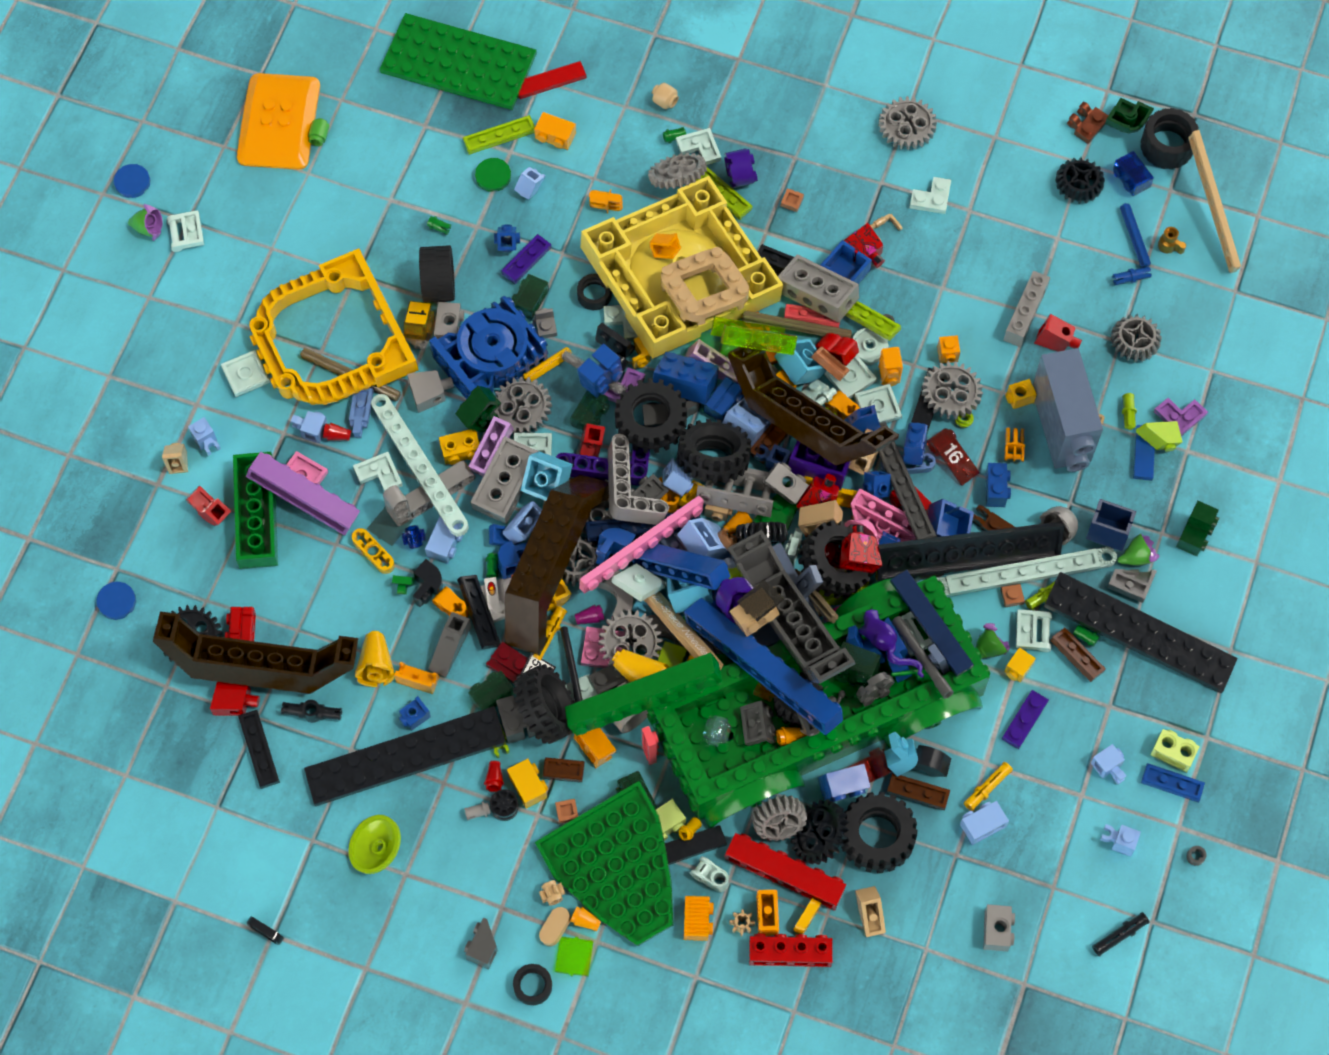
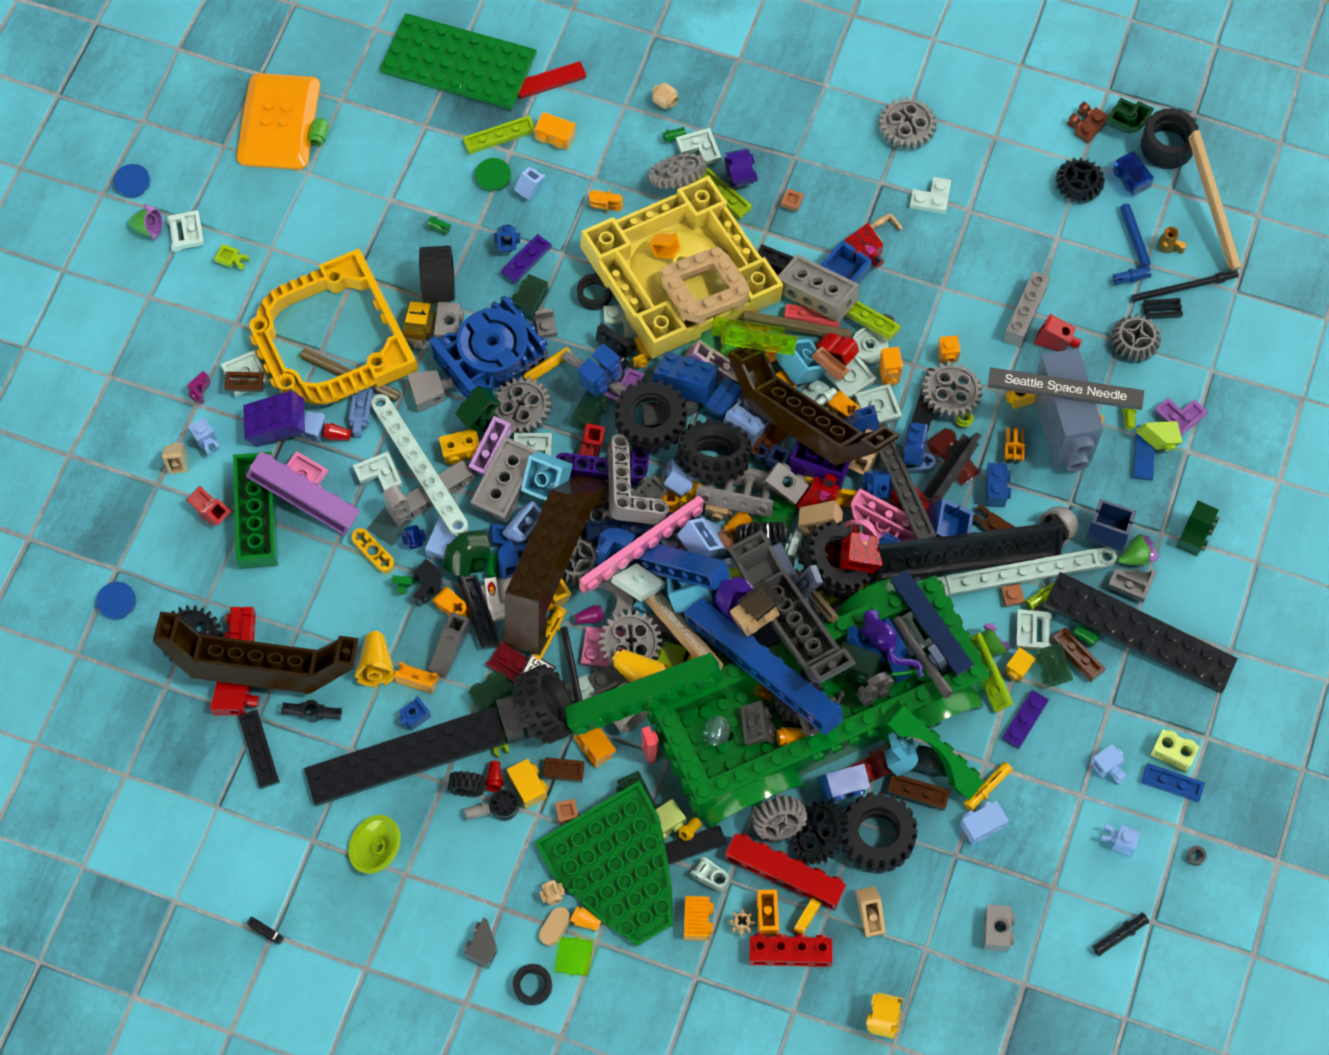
none -> magenta bracket [187,371,211,404]
none -> lime plate [214,244,250,270]
none -> reddish brown tile [224,371,265,392]
none -> dark purple brick [243,390,305,447]
none -> dark green brick [443,530,490,576]
none -> black tyre [448,771,485,797]
none -> yellow brick [866,992,904,1039]
none -> green arch [880,702,984,800]
none -> black fence [922,432,981,503]
none -> lime tile [971,633,1014,713]
none -> dark grey tile [987,367,1144,410]
none -> clear green brick [1034,643,1073,688]
none -> black bar [1131,270,1239,302]
none -> black tile [1143,298,1183,319]

